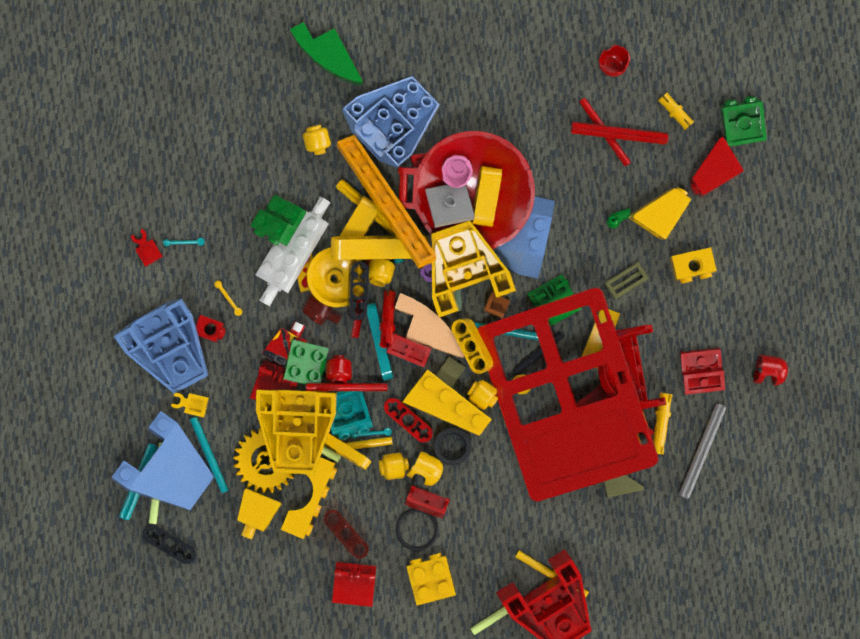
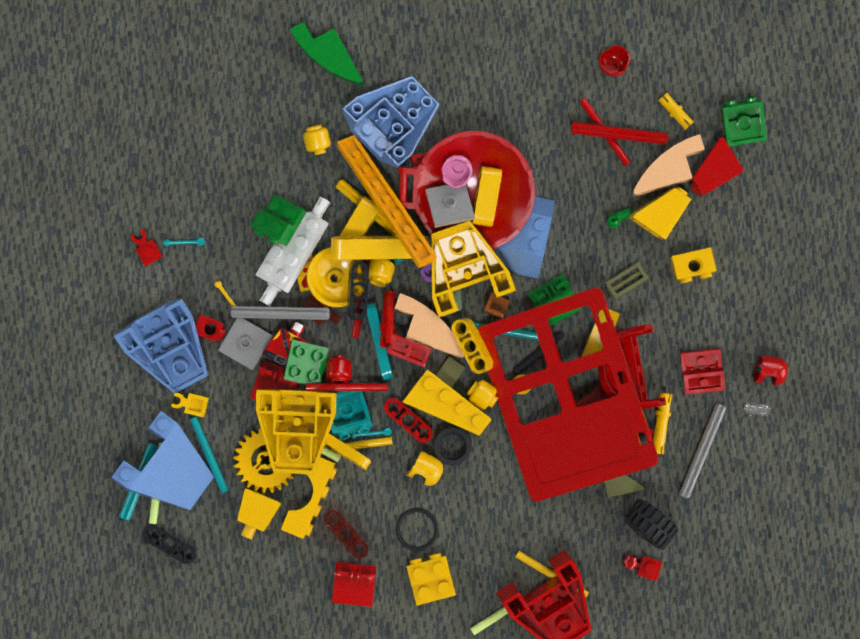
yellow head [378,453,409,480] -> none
red hinge [405,485,450,519] -> none
none -> light grey plate [218,318,273,371]
none -> light grey axle [231,306,330,320]
none -> red plate [622,555,662,581]
none -> black tyre [623,499,679,550]
none -> light nougat slope [632,134,705,197]
none -> clear pin [744,400,771,417]

